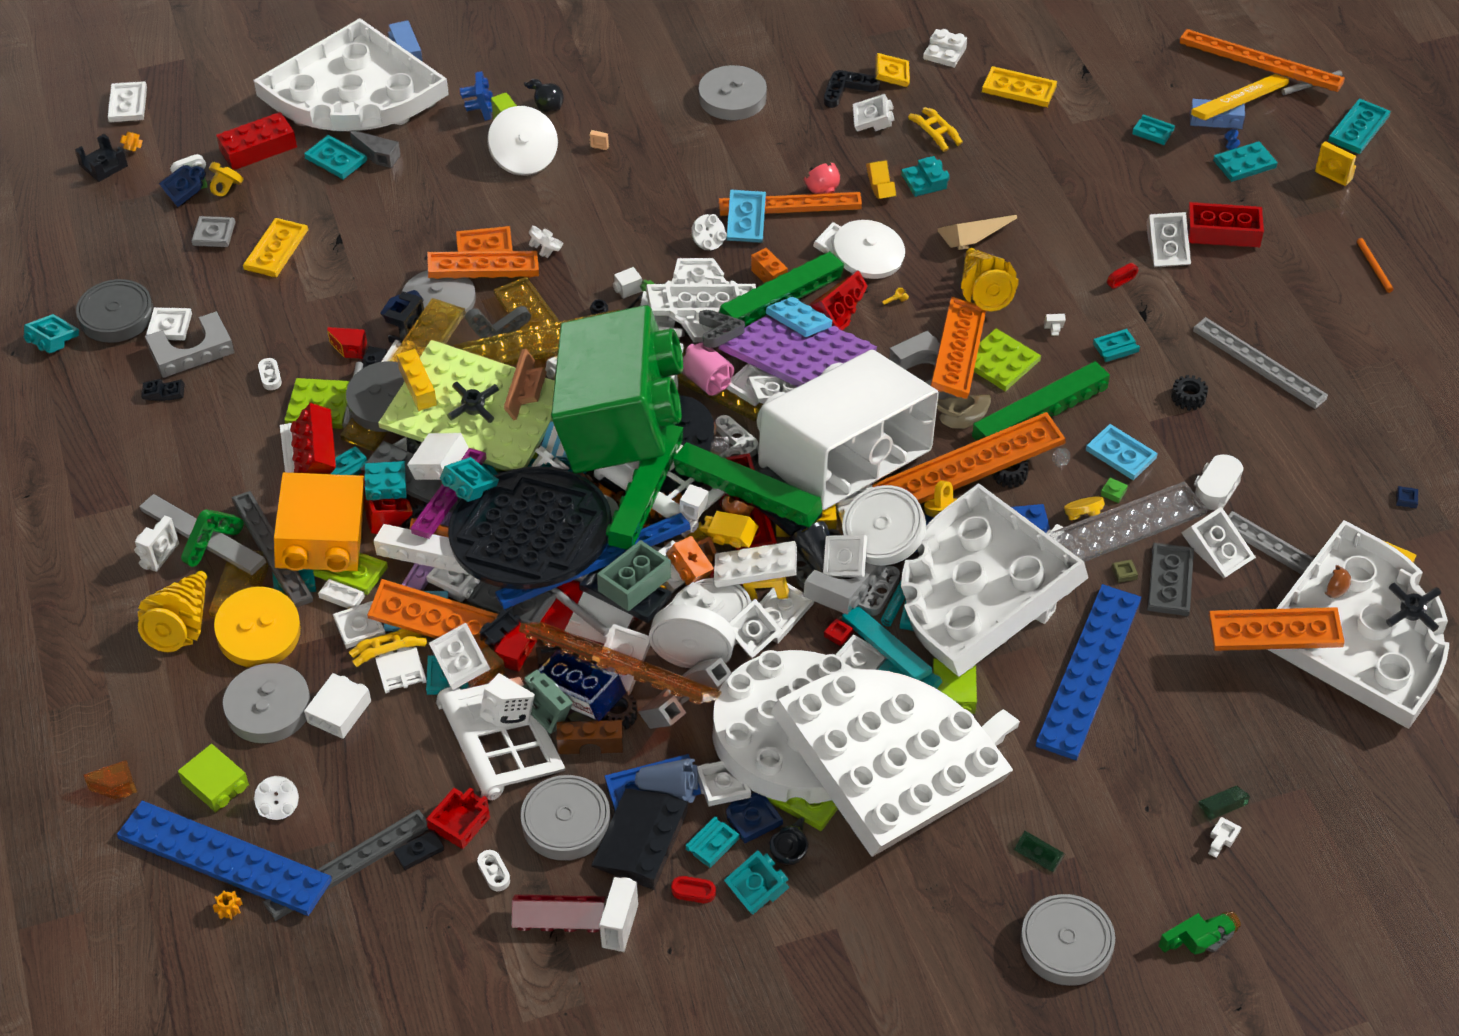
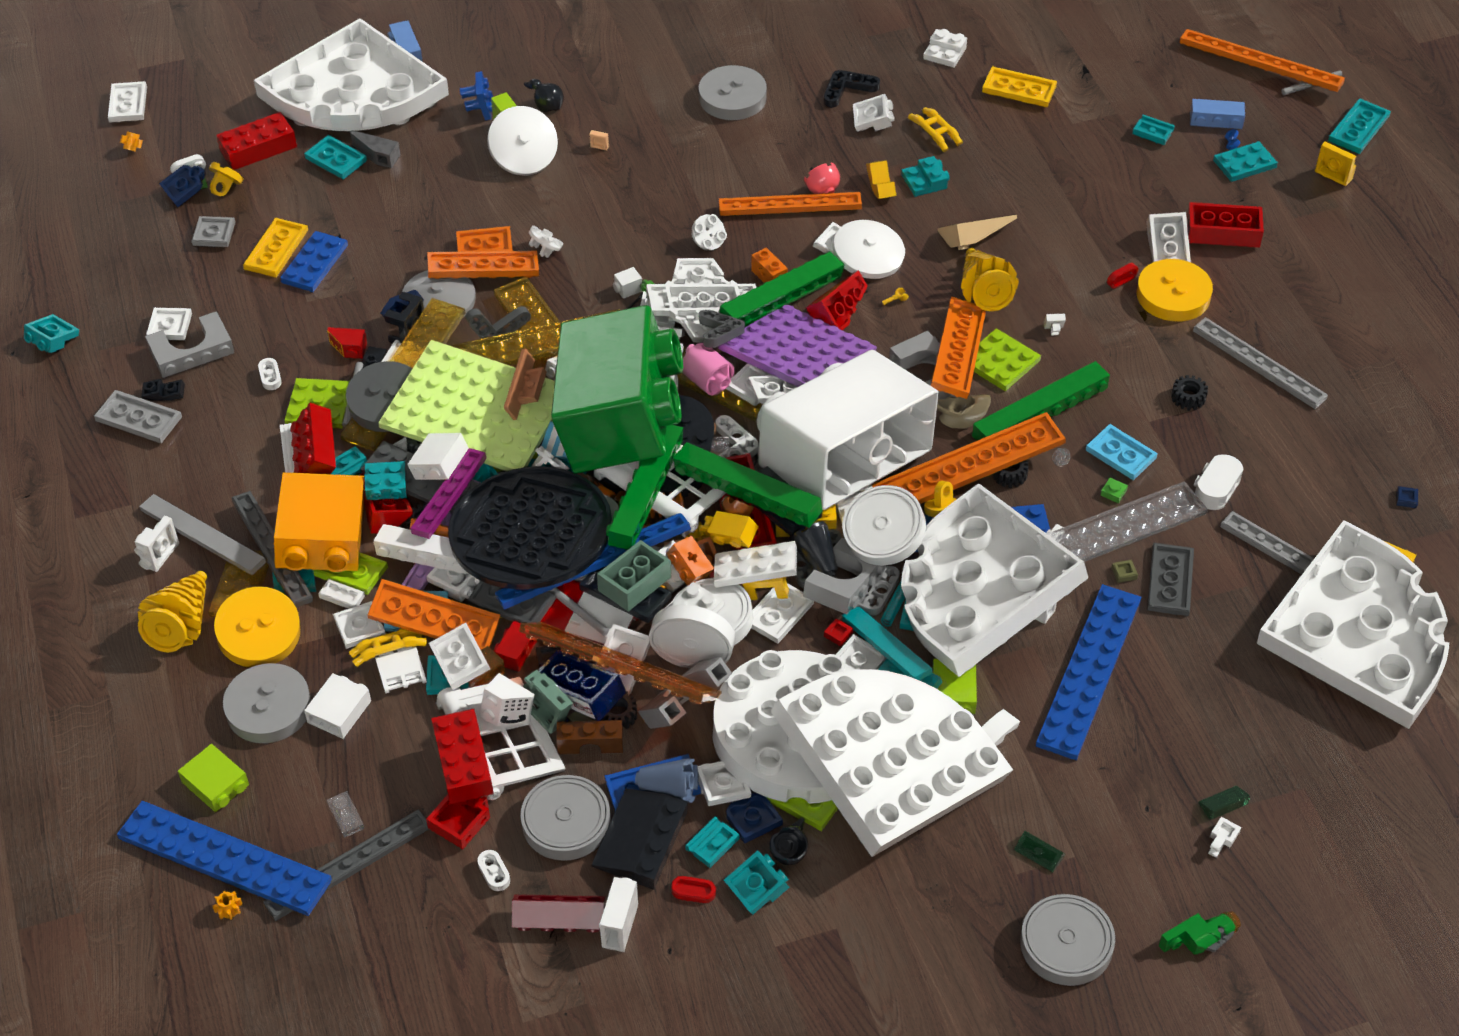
black panel [75,134,128,182] -> none
dark grey brick [76,279,154,342] -> none
clear orange slope [83,760,137,799] -> none
green beam [181,509,244,567] -> none
white plate [254,776,299,820] -> none
black plate [394,830,444,871] -> none
yellow brick [397,349,437,411] -> none
teal plate [440,457,499,502] -> none
black bar [447,382,499,423] -> none
black hinge [479,607,521,647] -> none
black plate [590,299,608,316] -> none
white brick [679,484,709,521] -> none
medium azure plate [727,190,766,243] -> none
white slope [728,599,782,658] -> none
medium azure plate [766,297,833,337] -> none
white plate [823,535,867,578] -> none
yellow plate [875,53,910,87] -> none
yellow tile [1064,497,1105,520] -> none
teal plate [1093,329,1140,362] -> none
white slope [1181,507,1256,578] -> none
yellow tile [1191,74,1289,120] -> none
orange plate [1209,607,1345,651] -> none
dark orange hair [1325,565,1351,598] -> none
orange piece [1356,238,1394,293] -> none
black bar [1386,583,1441,632] -> none
none -> light grey plate [94,390,182,443]
none -> blue plate [280,231,348,292]
none -> clear plate [327,791,365,838]
none -> red brick [431,709,494,804]
none -> yellow brick [1136,259,1213,322]

